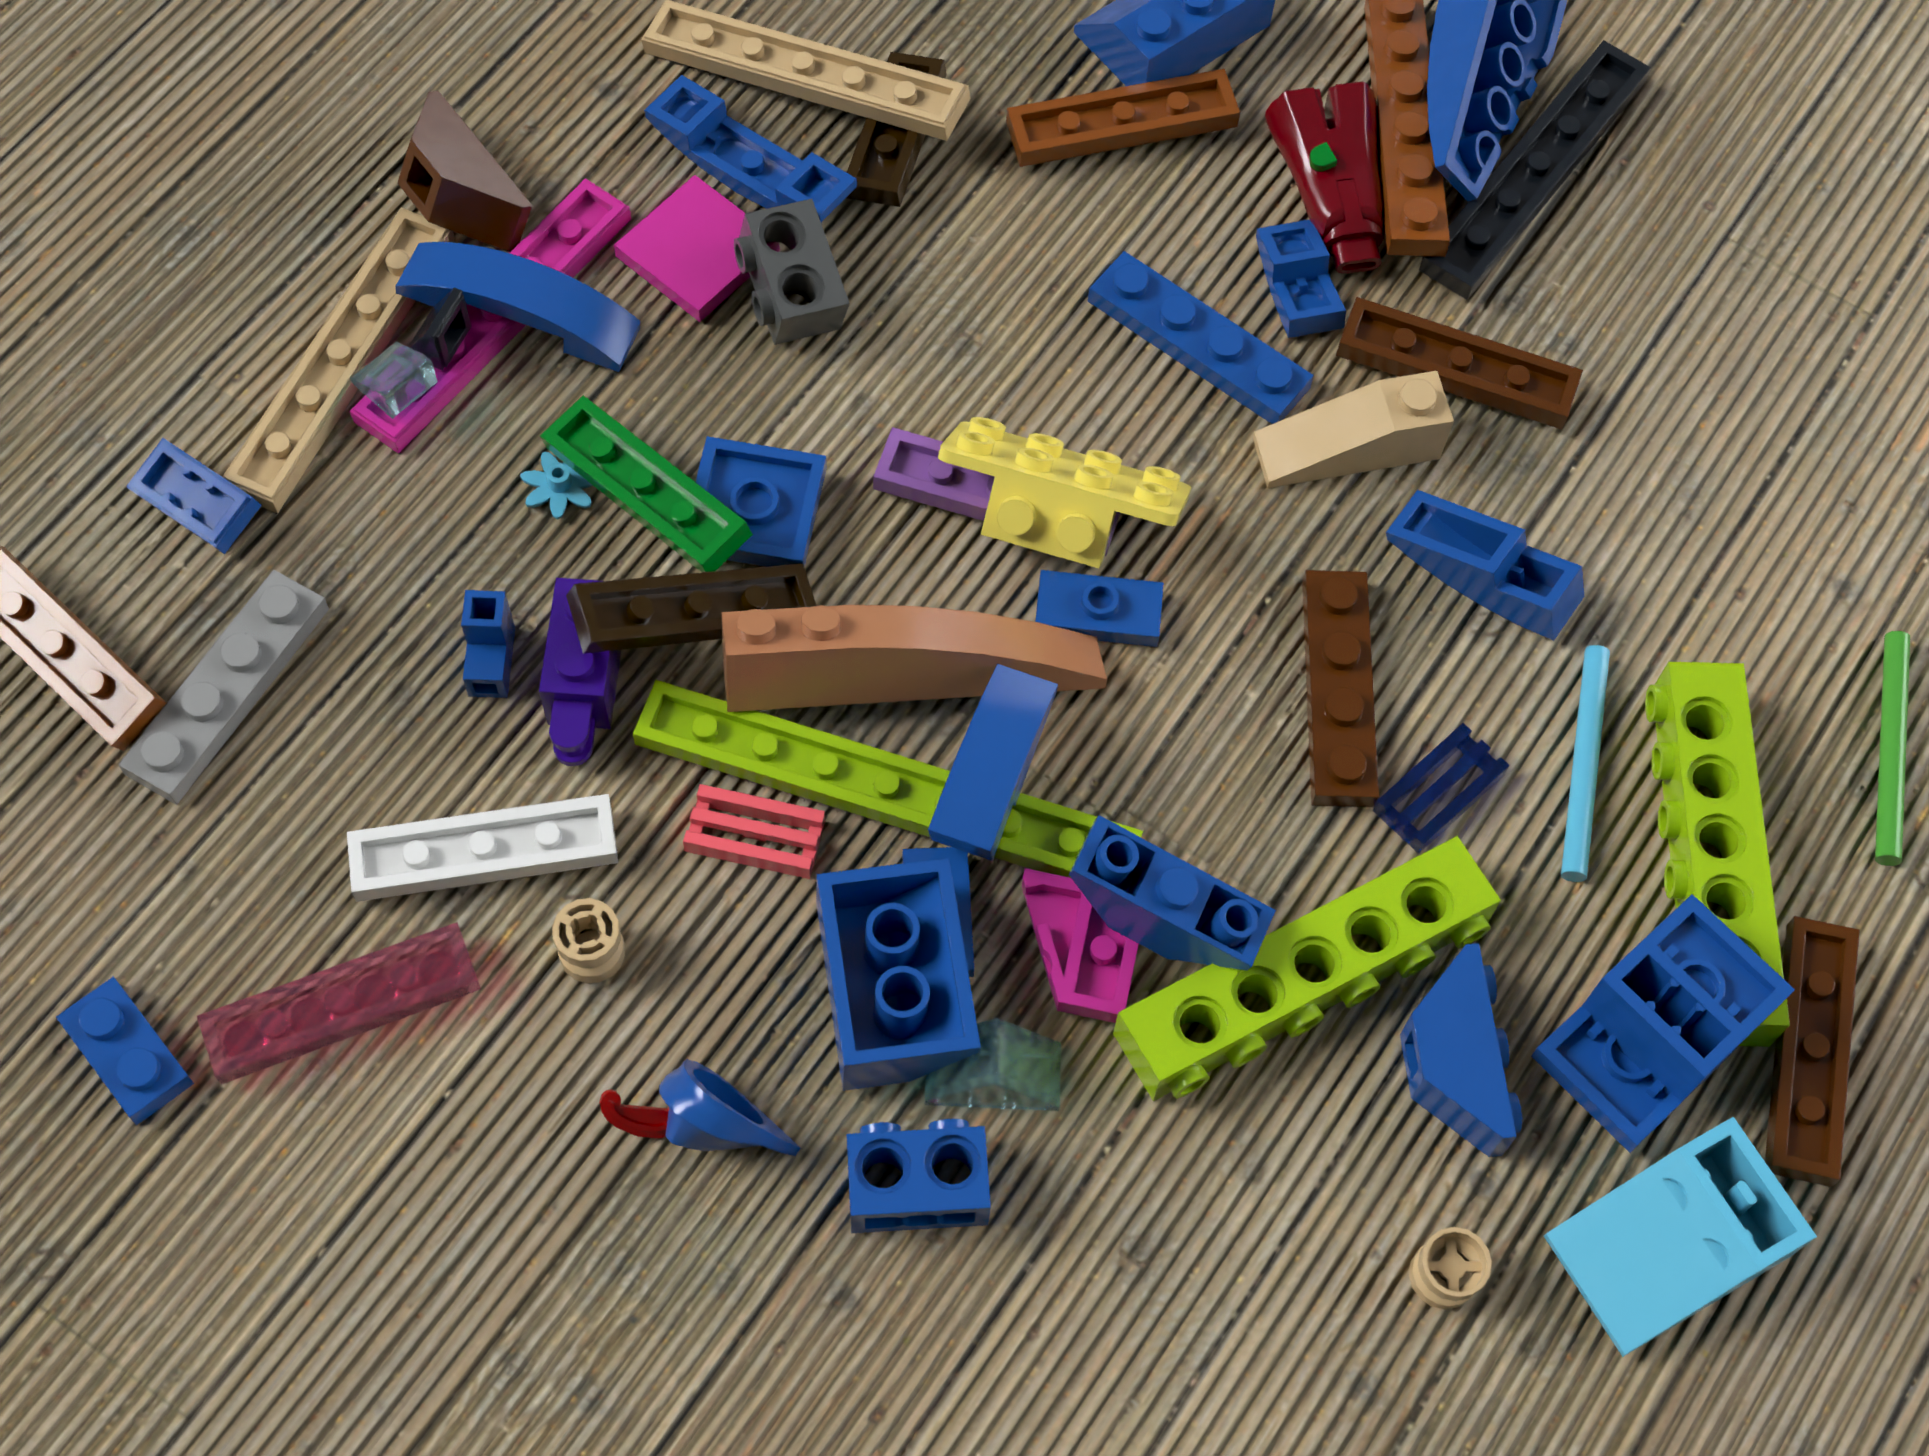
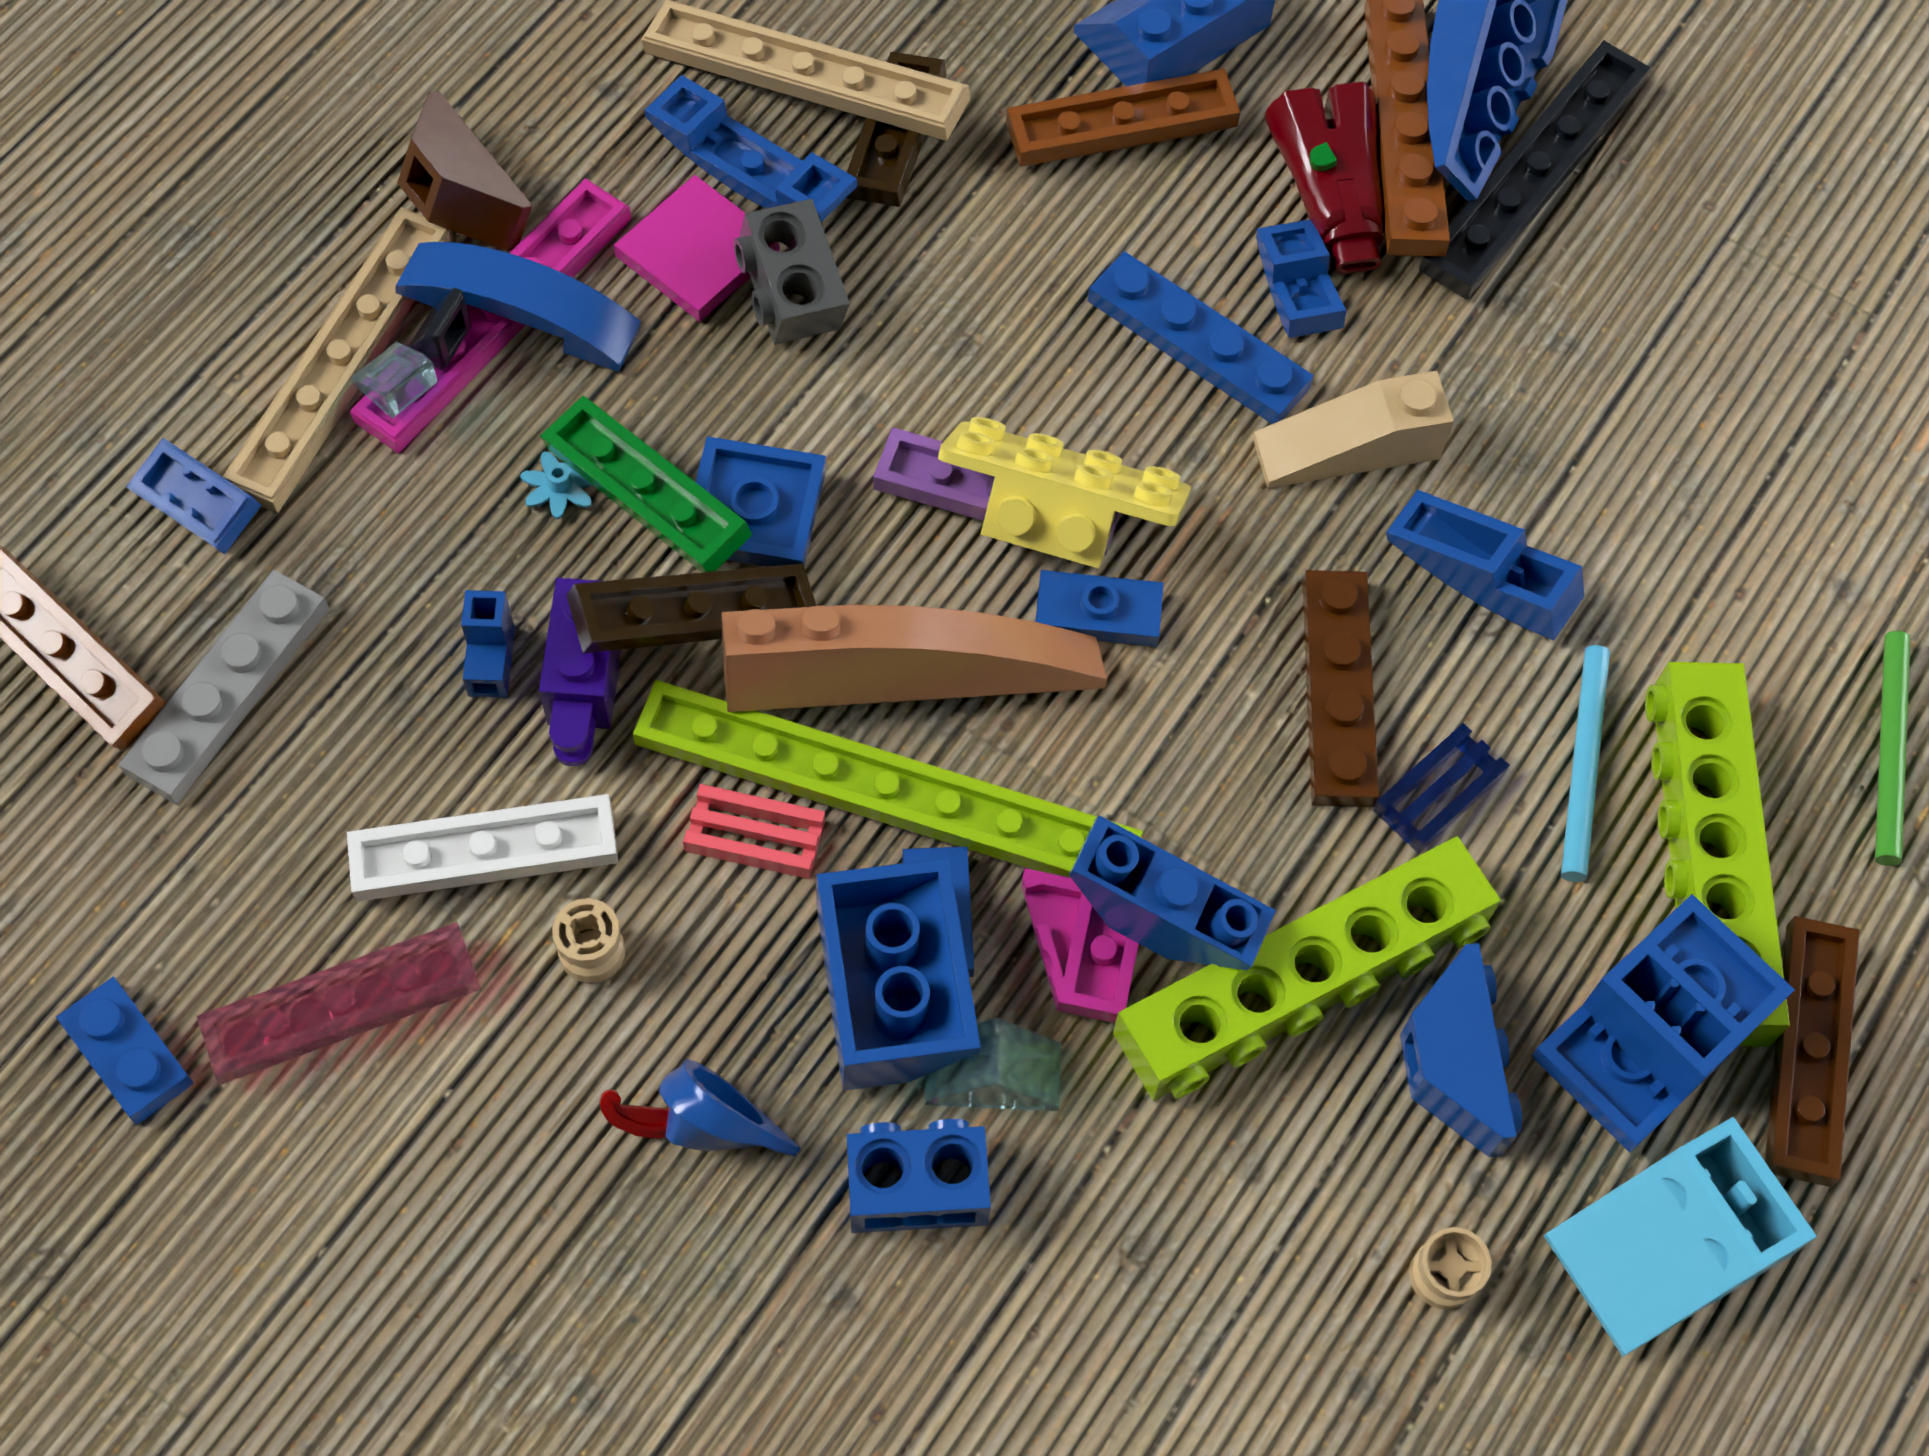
blue slope [928,664,1058,861] -> none
reddish brown plate [1336,297,1583,430] -> none

